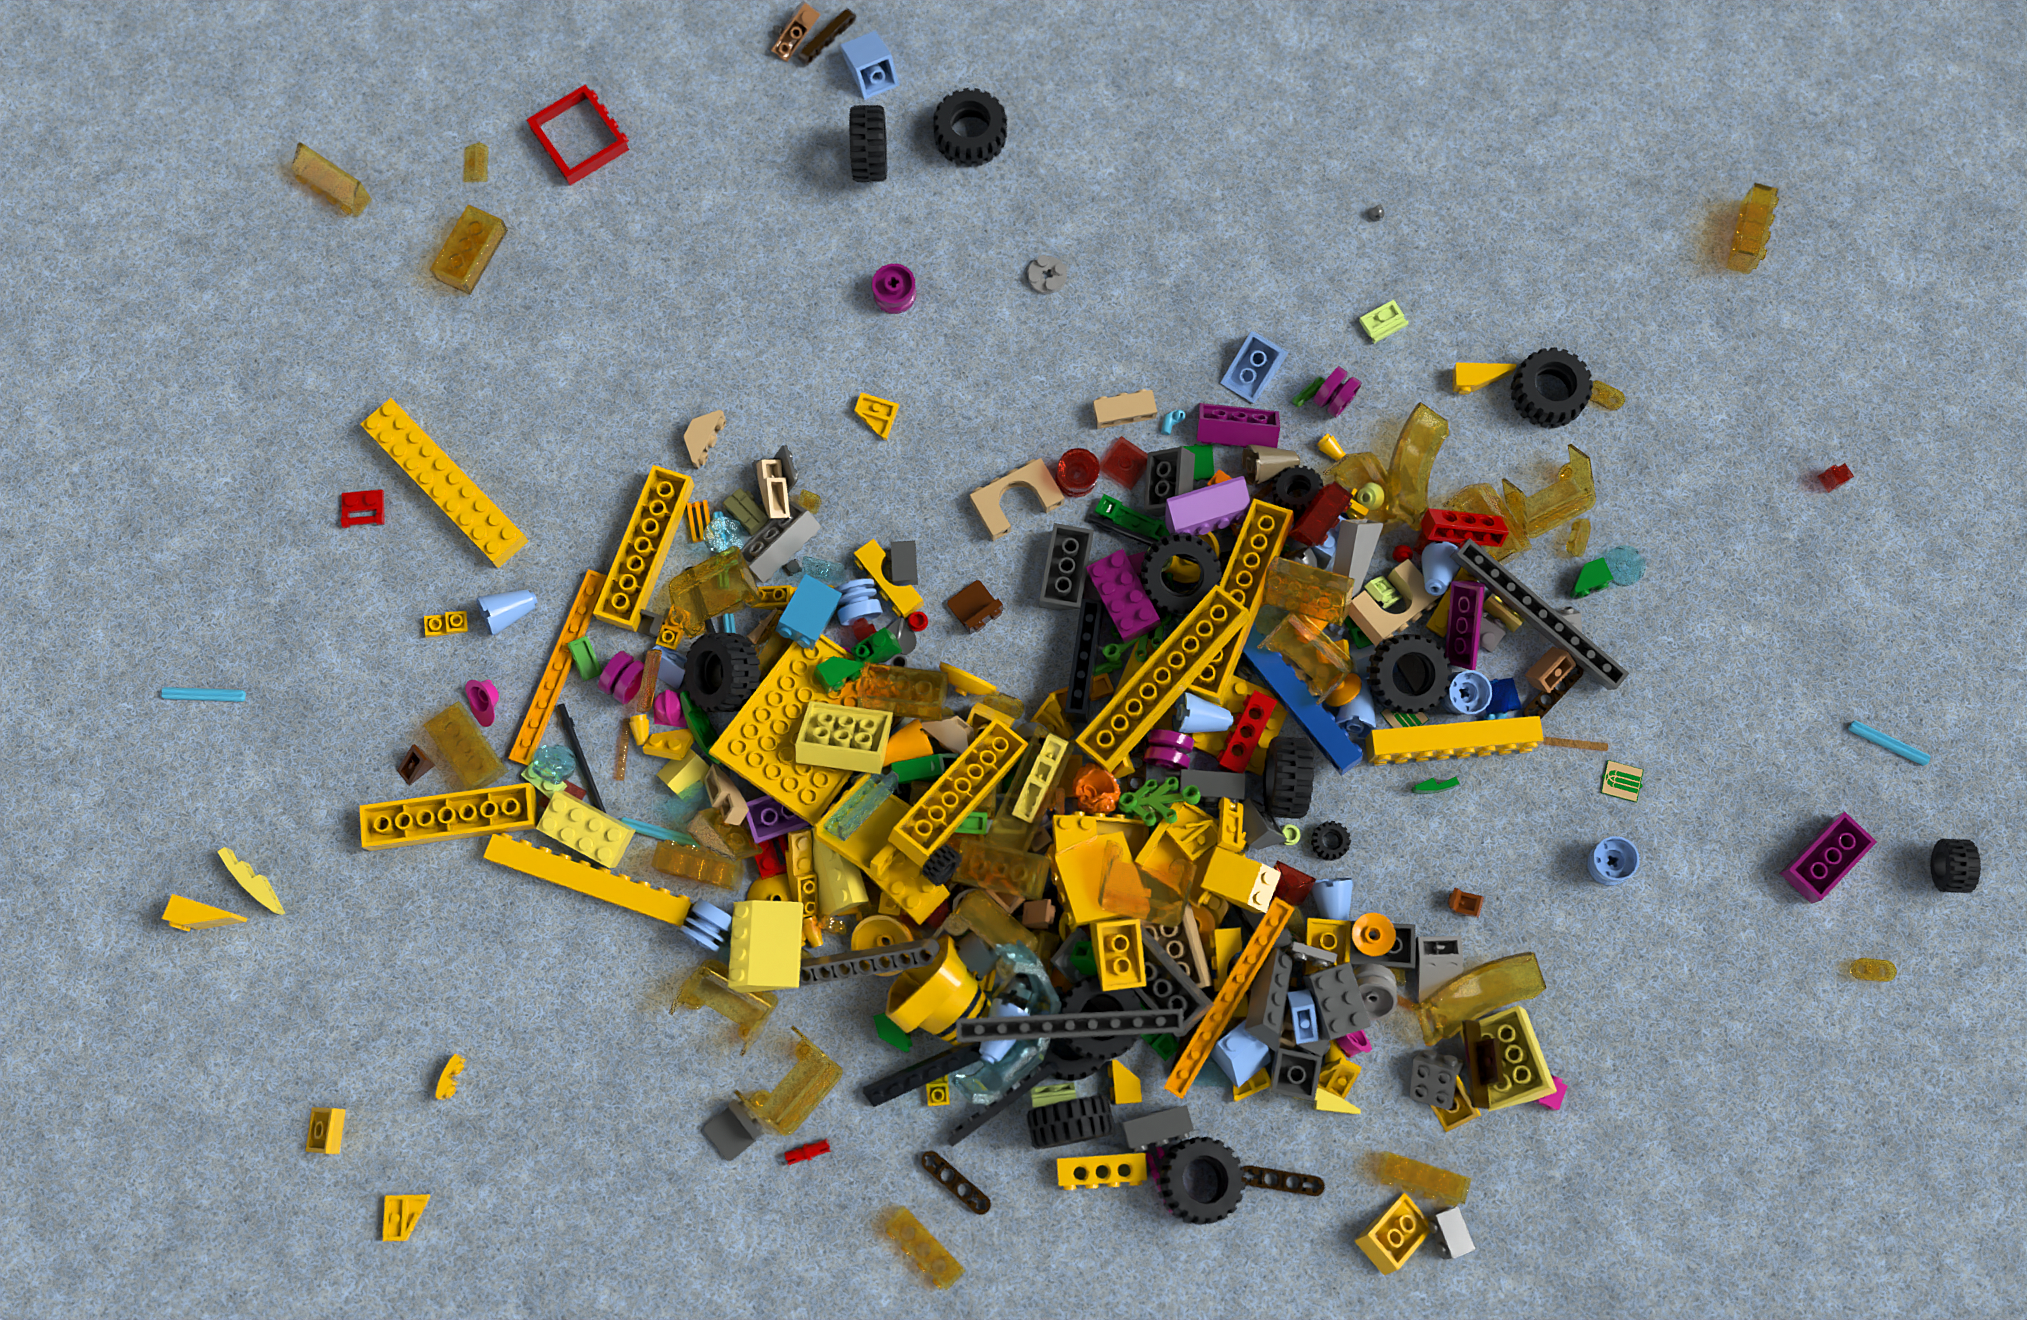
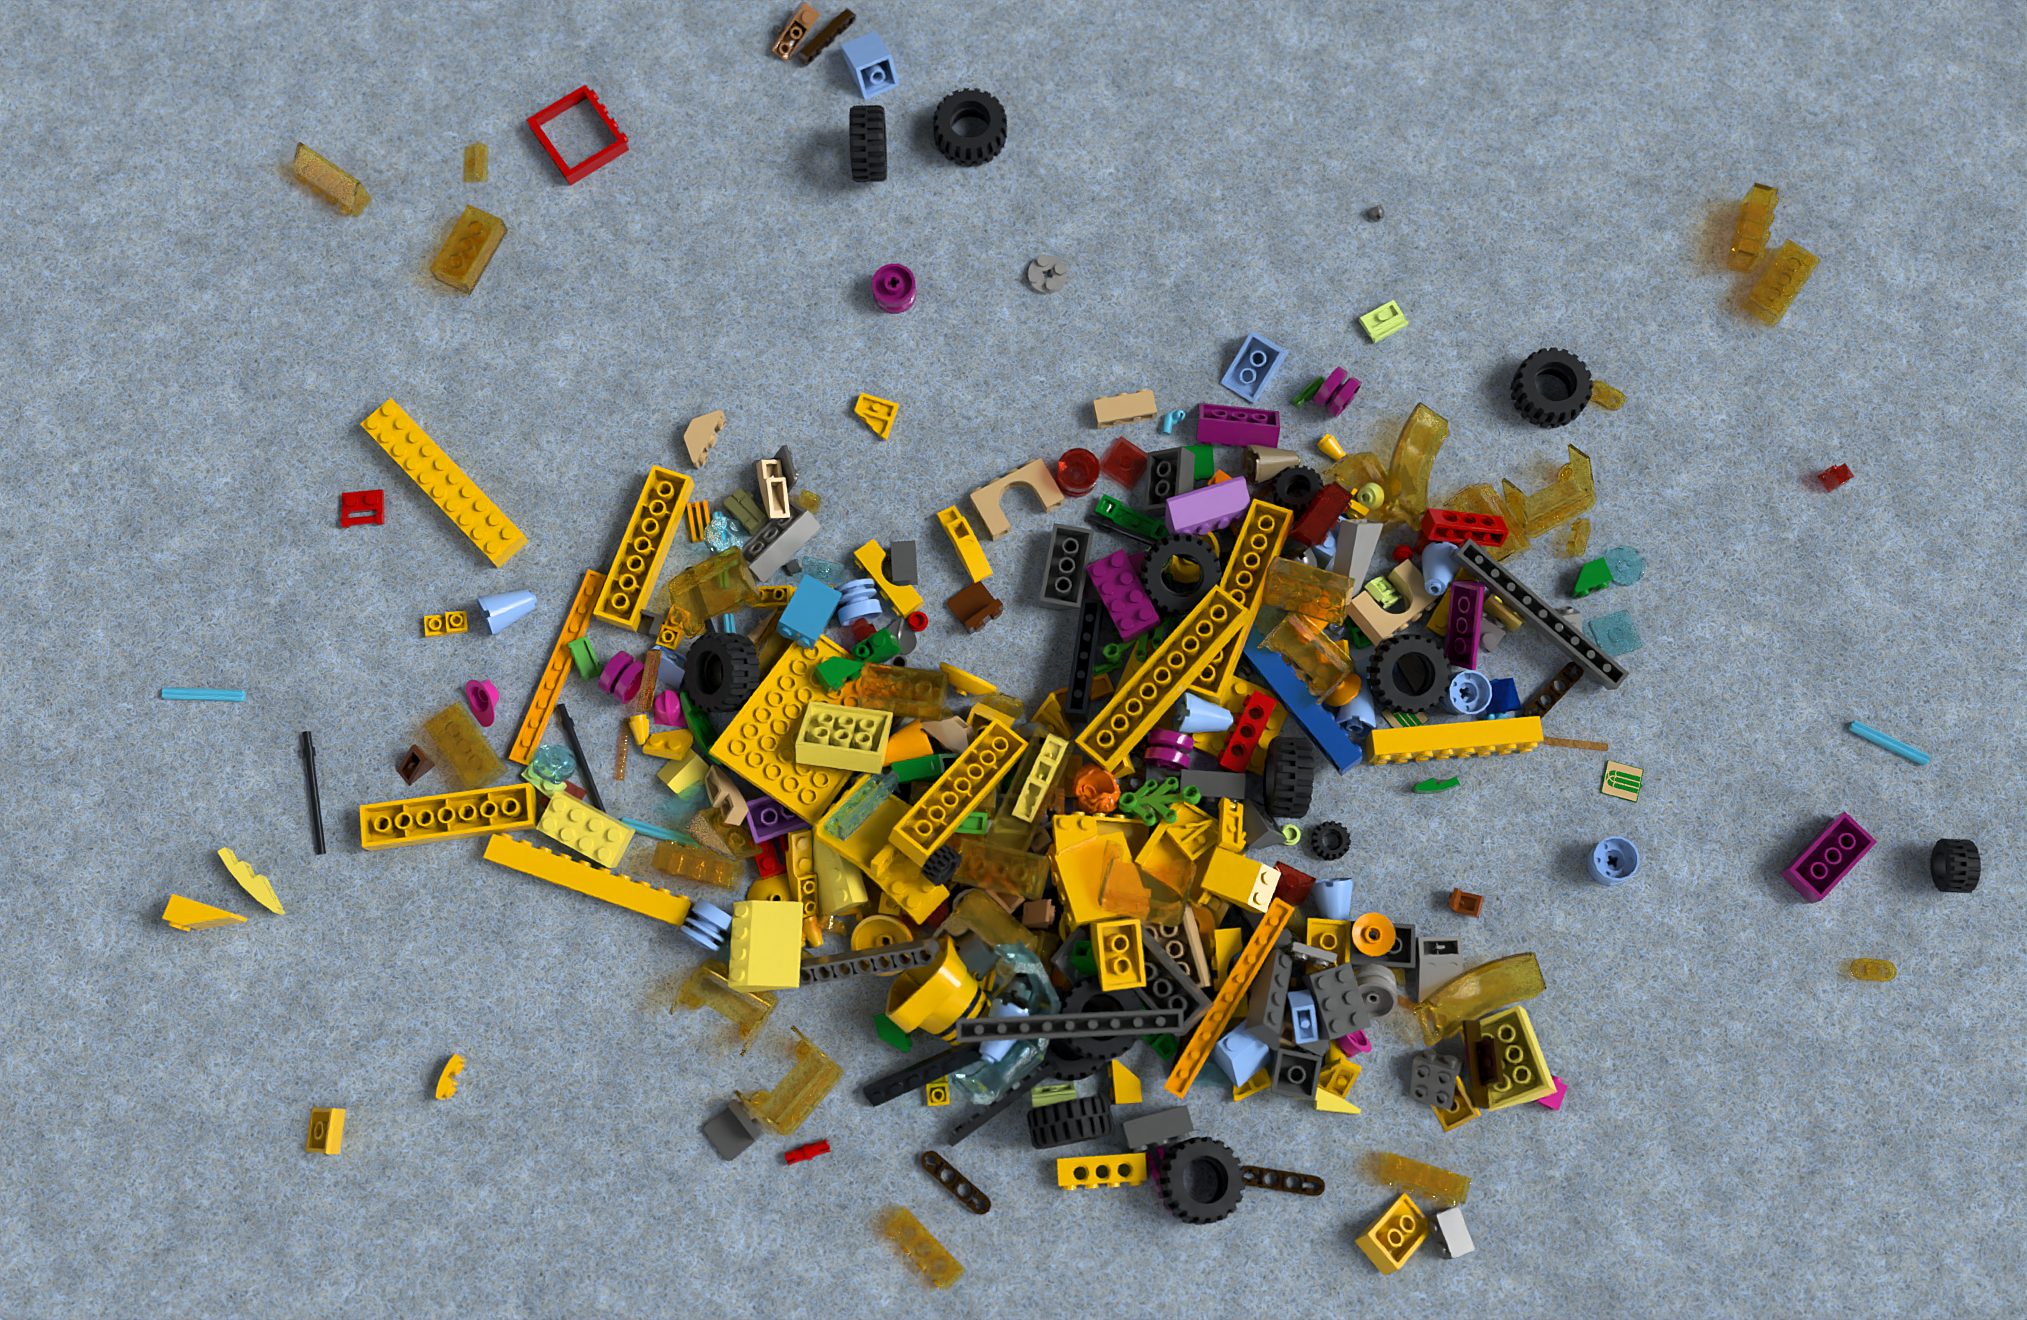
yellow wing [383,1194,430,1241] -> none
yellow slope [1452,362,1516,395] -> none
medium nougat brick [1525,646,1576,693] -> none
none -> black bar [302,731,326,855]
none -> yellow slope [936,505,993,583]
none -> clear light blue plate [1588,609,1644,658]
none -> clear yellow brick [1739,238,1821,328]

